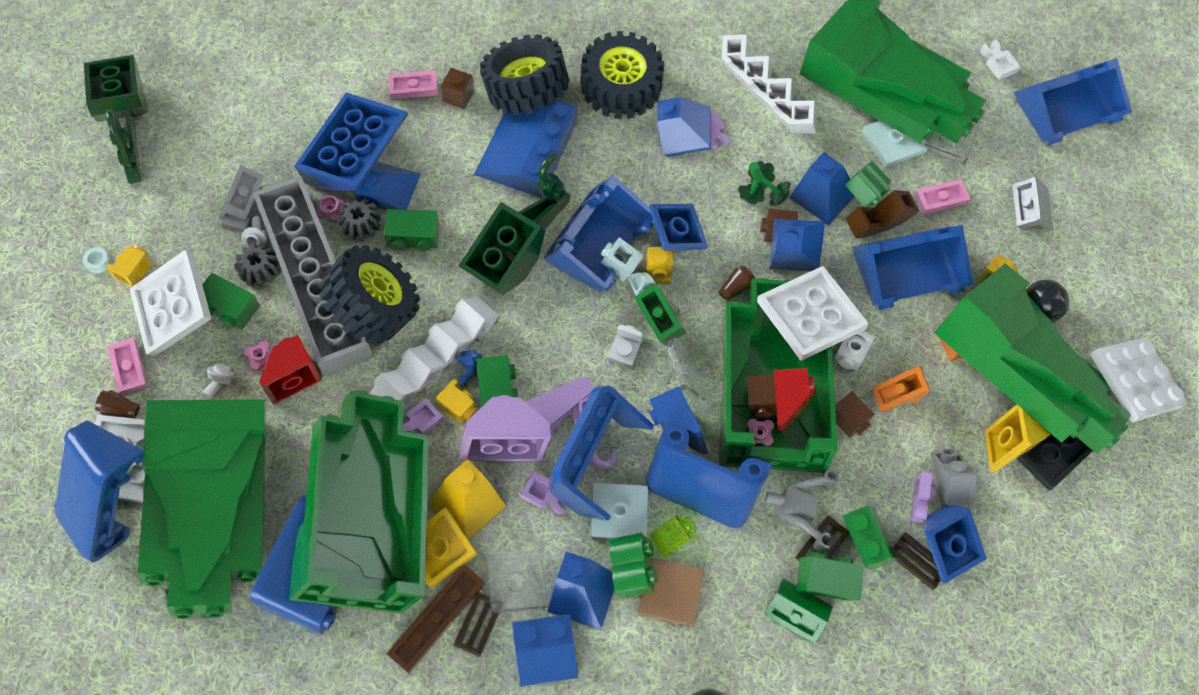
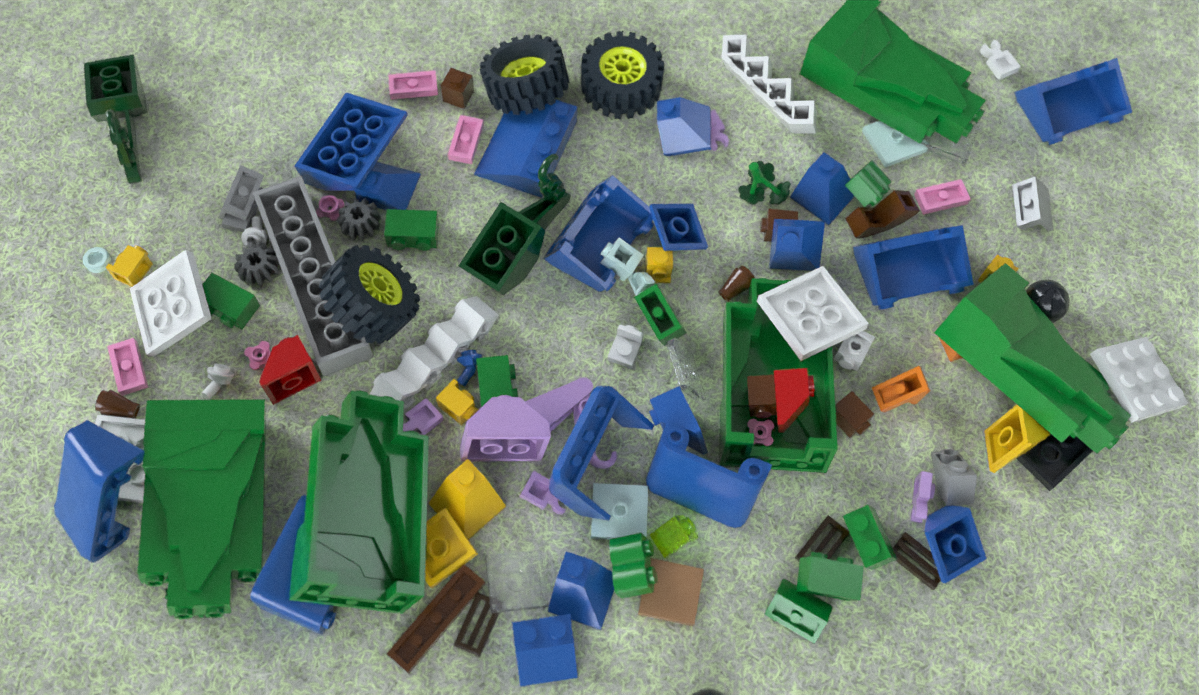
light grey piece [765,469,838,554] -> none
none -> bright pink plate [448,115,484,164]

